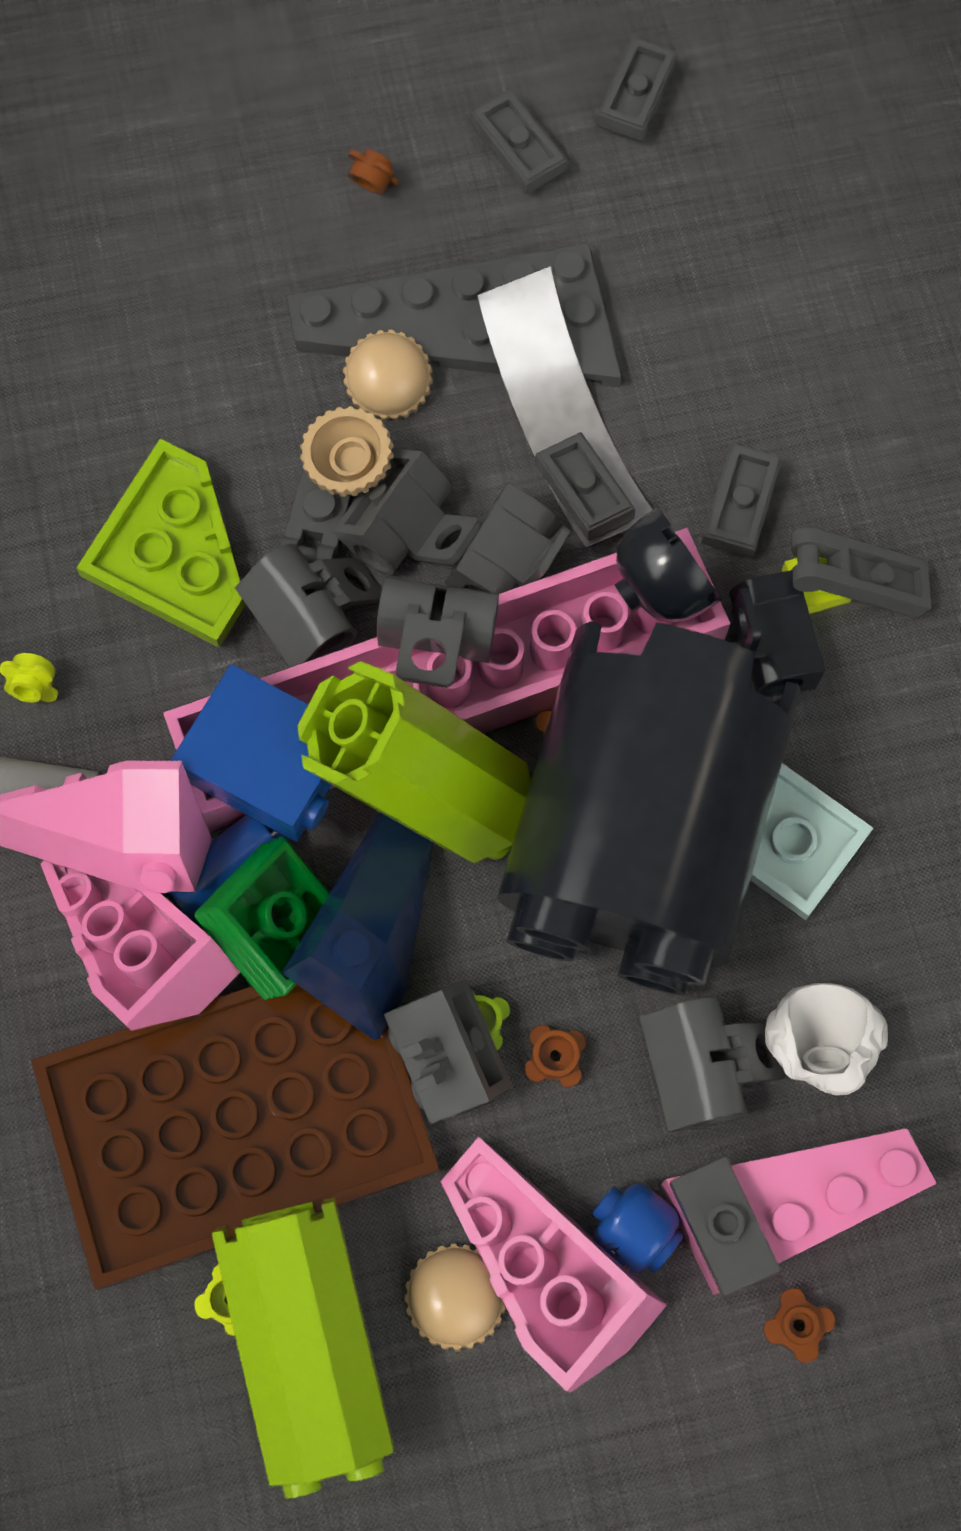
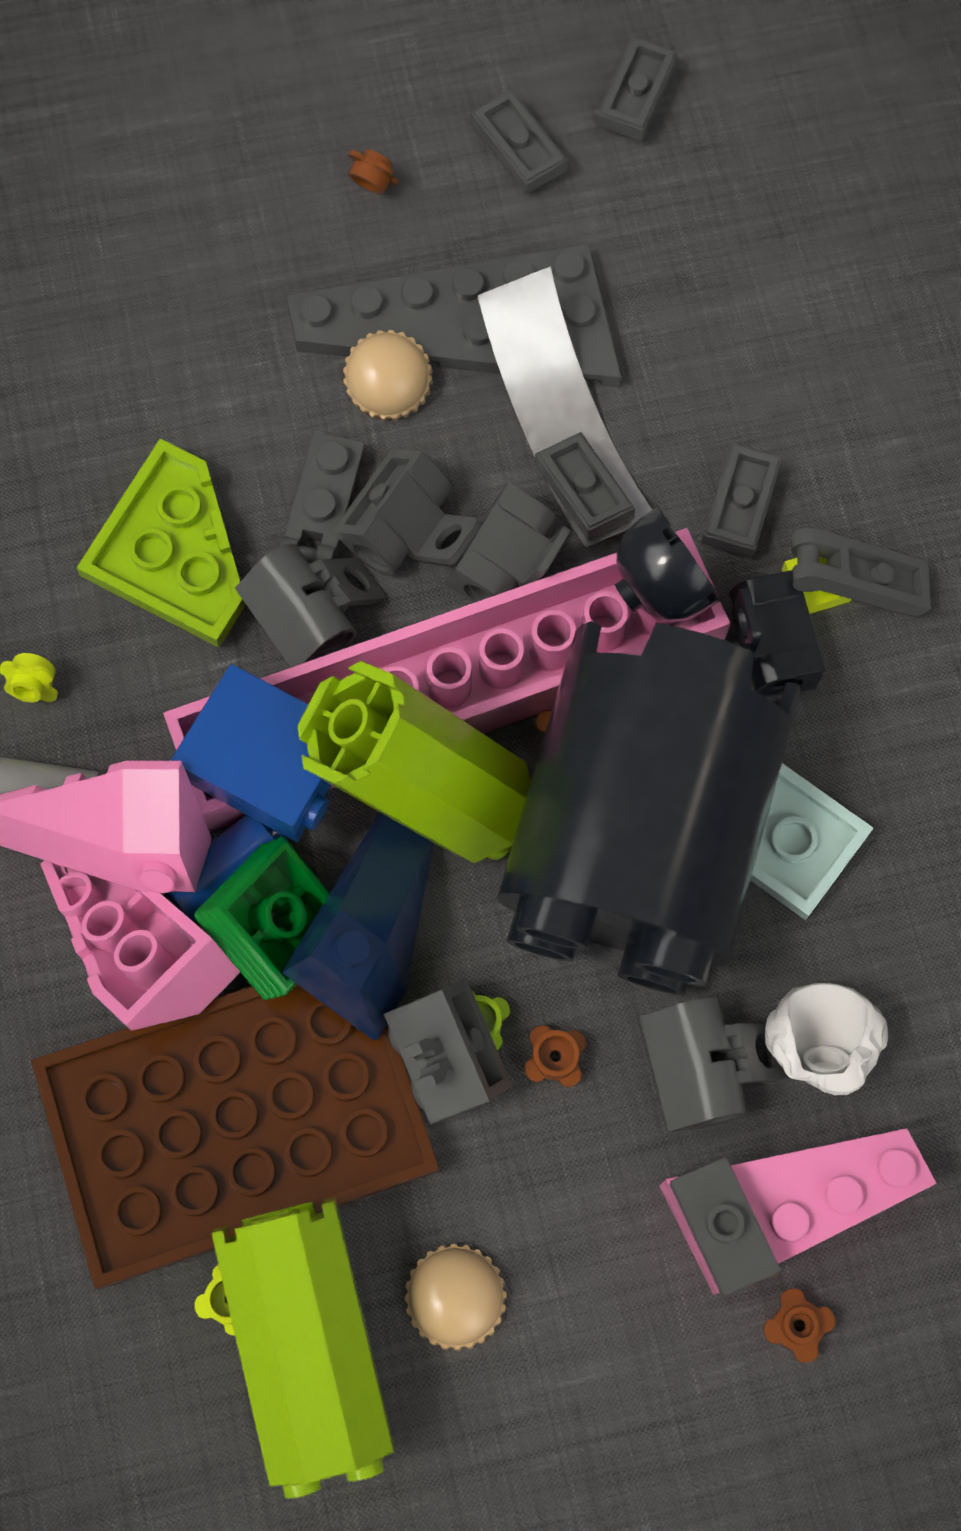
tan hat [300,406,394,497] -> none
dark grey piece [377,576,499,688] -> none
bright pink wedge [440,1137,667,1393] -> none
blue head [592,1183,683,1273] -> none

